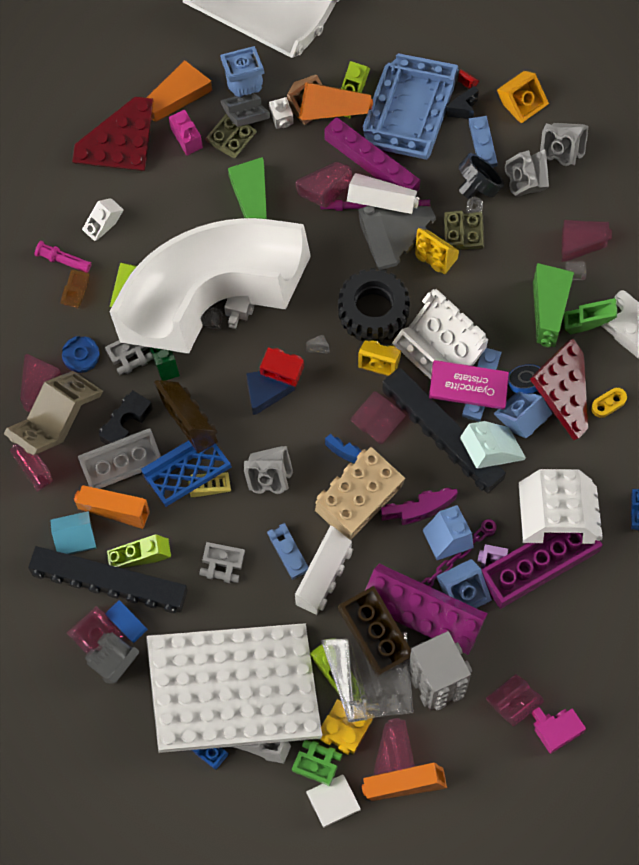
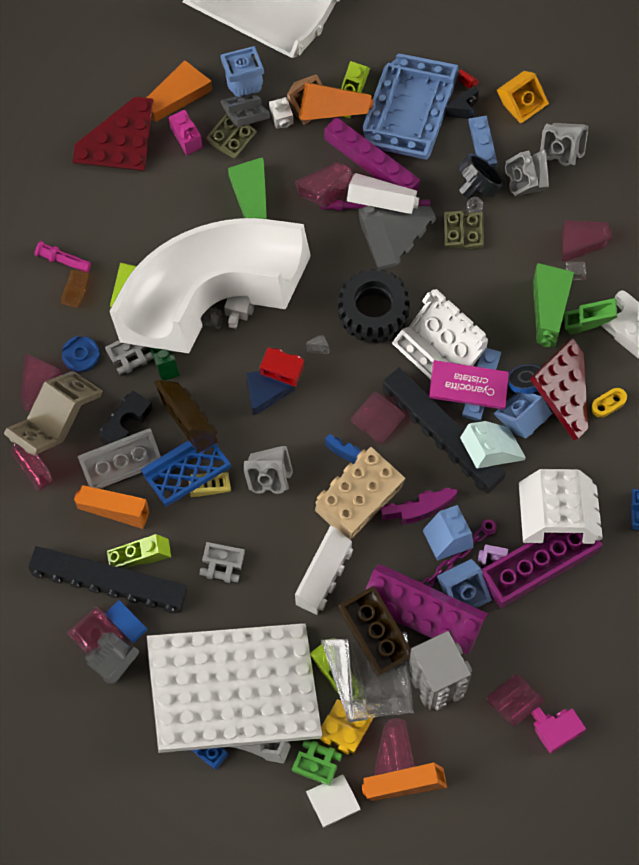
medium azure slope [51,511,96,555] -> none
white slope [82,198,124,241] -> none
medium blue plate [267,523,309,580] -> none
yellow slope [358,340,401,376] -> none
yellow slope [415,228,459,274] -> none

